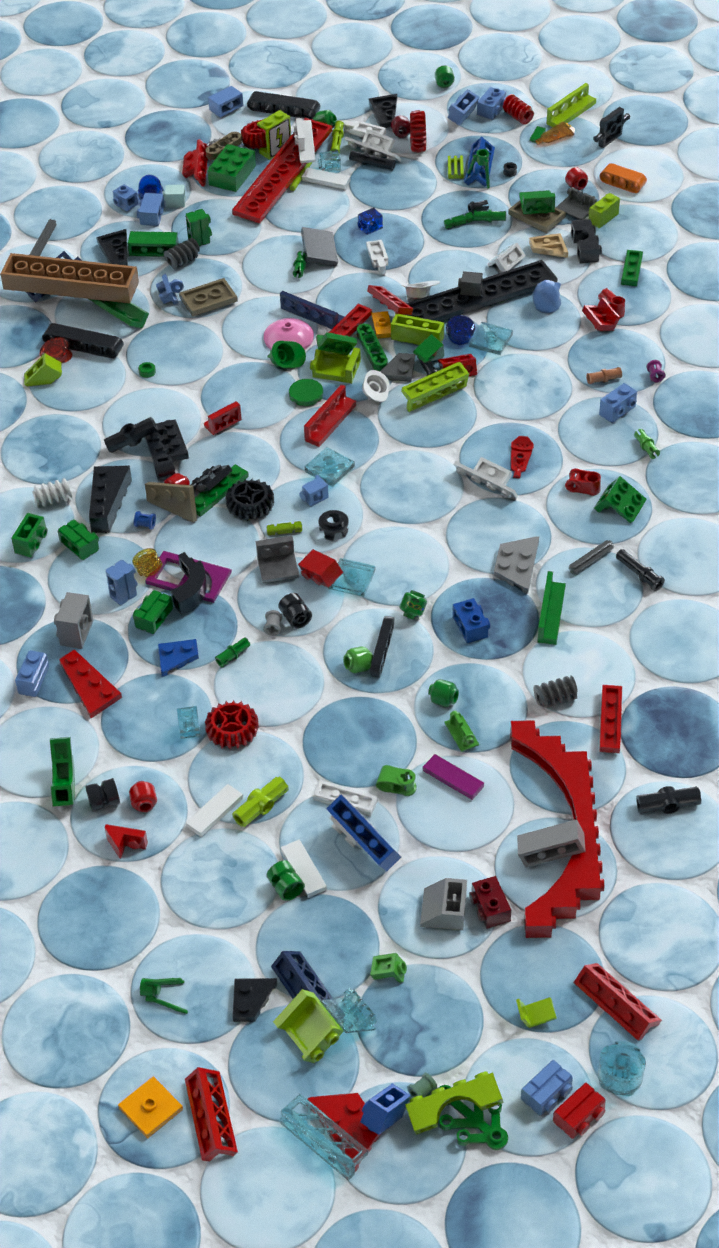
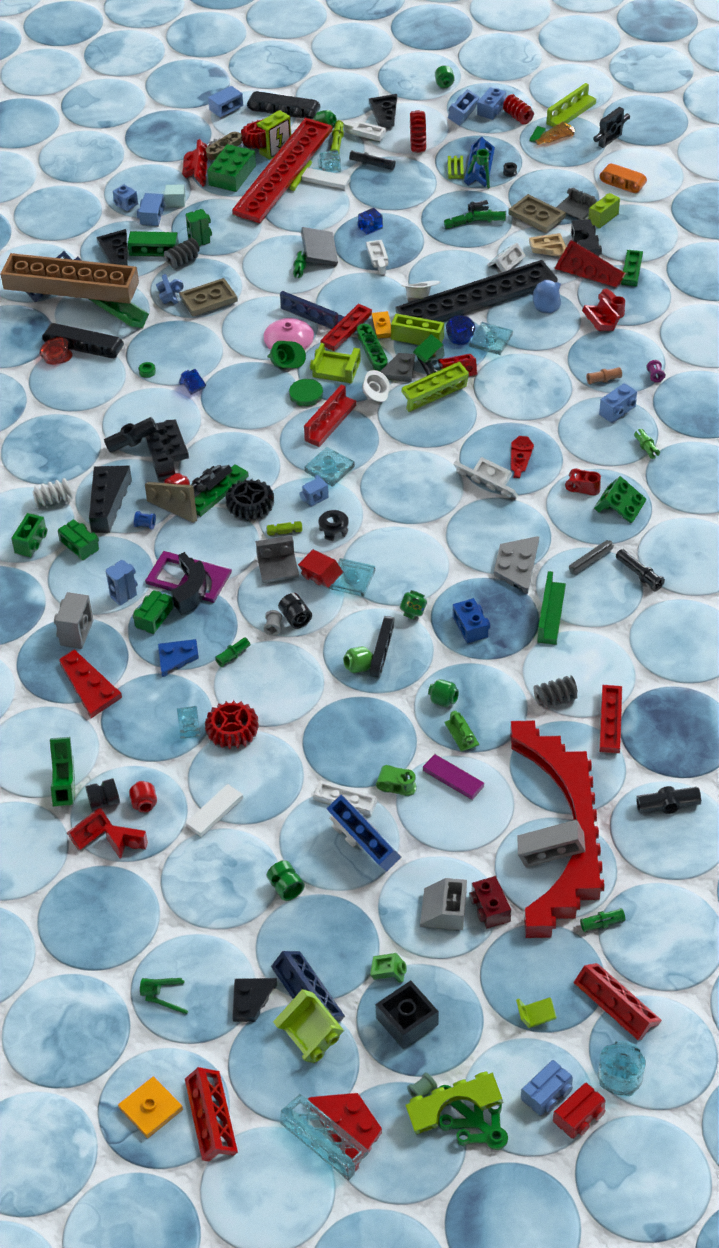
medium blue brick [15,650,49,697] -> none
lime slope [24,353,62,387] -> none
dark grey axle [29,219,57,256] -> none
clear yellow wheel [132,548,162,577] -> none
clear blue piece [138,175,165,200] -> none
red bracket [204,401,242,435] -> none
lime piece [232,776,289,827] -> none
white tile [281,839,327,898] -> none
white bracket [294,118,315,163] -> none
green bracket [316,332,357,355] -> none
clear light blue hinge [320,988,377,1033] -> none
white bracket [344,130,401,162] -> none
blue brick [360,1083,411,1135] -> none
red plate [367,285,413,315] -> none
dark red head [391,115,410,138] -> none
dark grey brick [458,271,483,296] -> none
green bracket [519,190,556,214] -> none
red head [565,167,588,190] -> none
none -> red plate [67,808,112,850]
none -> clear blue bracket [178,369,206,395]
none -> black brick [375,980,439,1049]
none -> red wing [554,240,626,288]
none -> green pin [580,908,626,932]

